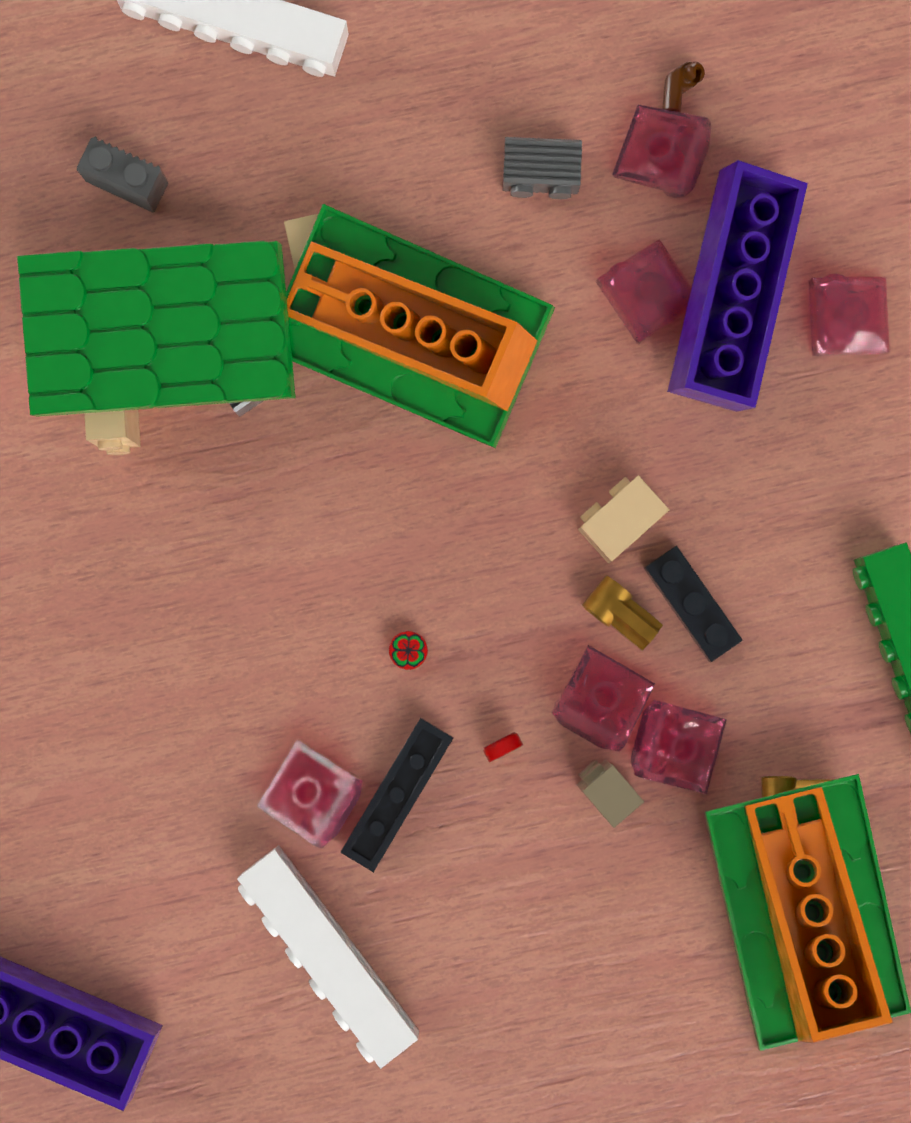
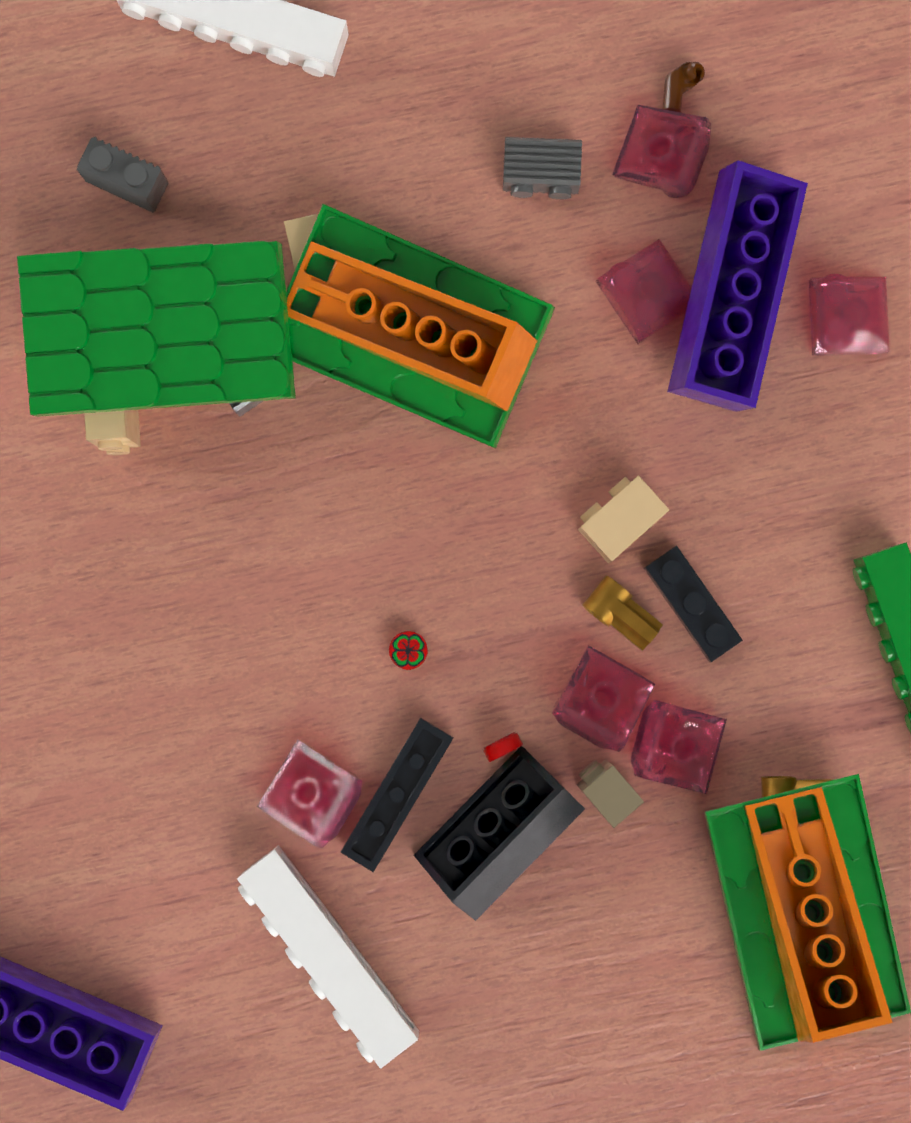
none -> black slope [413,746,585,921]

